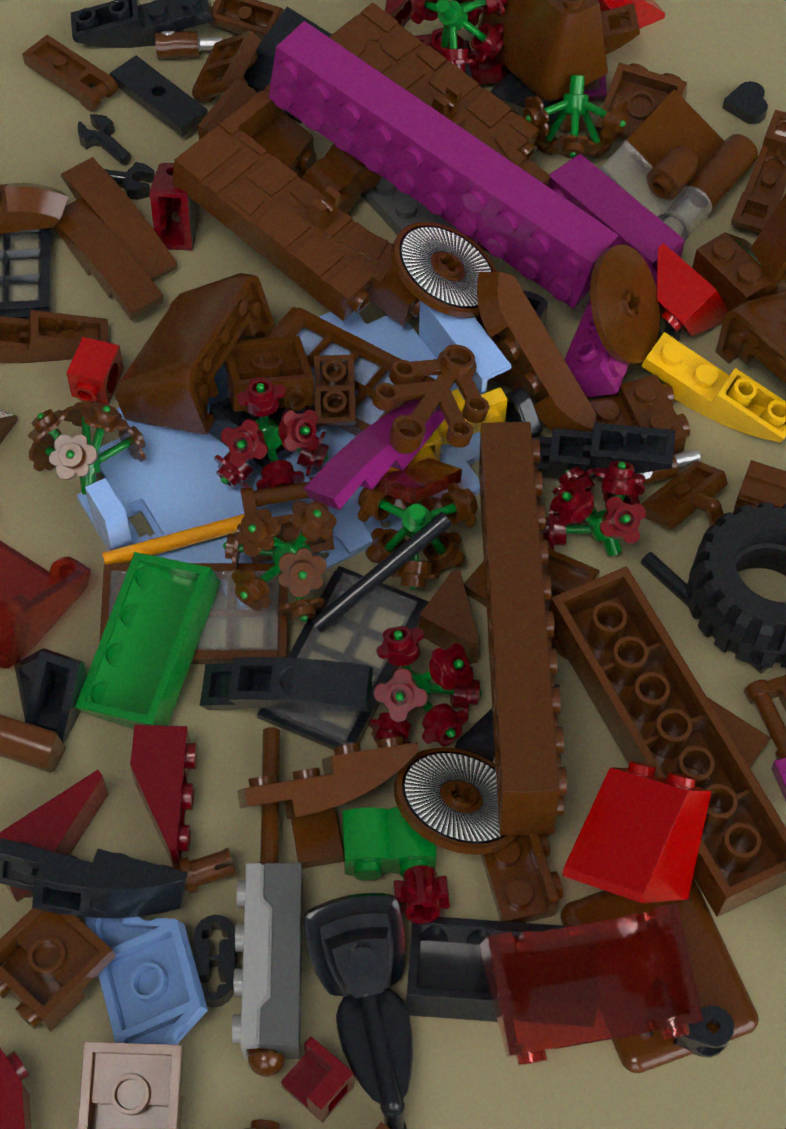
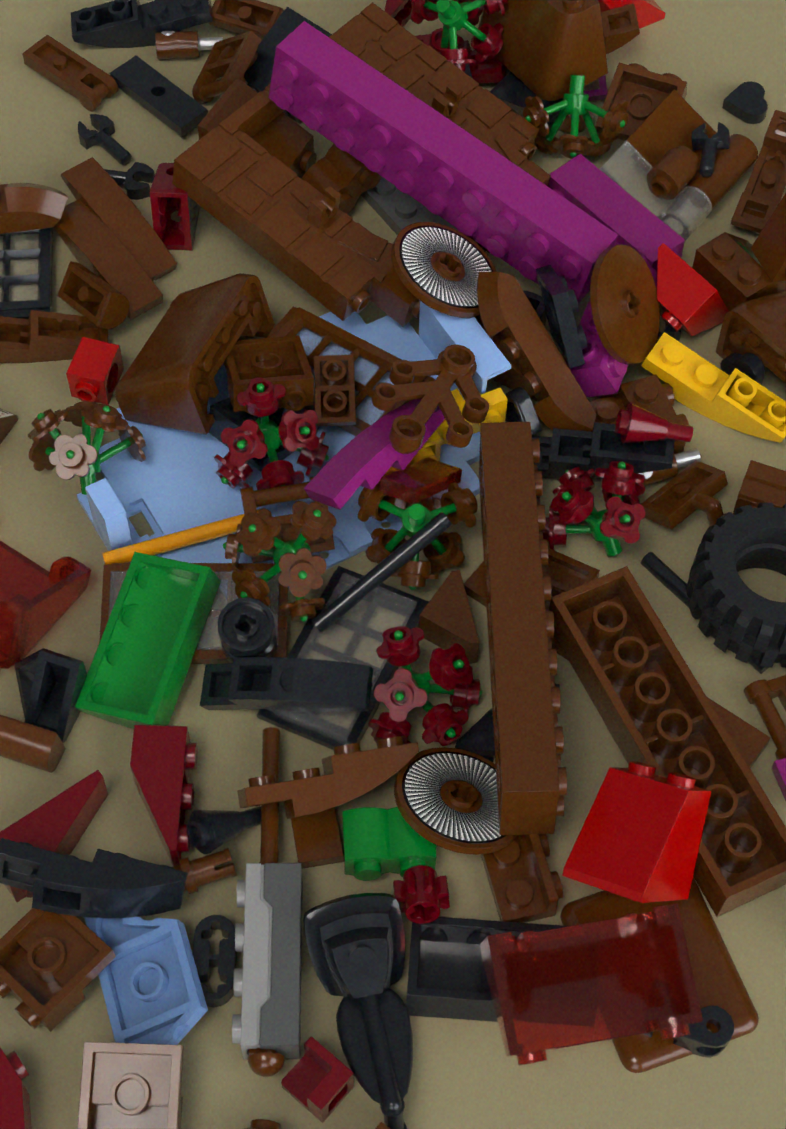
none -> reddish brown brick [57,261,129,329]
none -> black cone [186,806,261,854]
none -> black wheel [217,597,277,663]
none -> black plate [535,265,588,368]
none -> dark red cone [615,402,693,443]
none -> black bar [691,122,730,177]
none -> black tile [720,352,765,385]

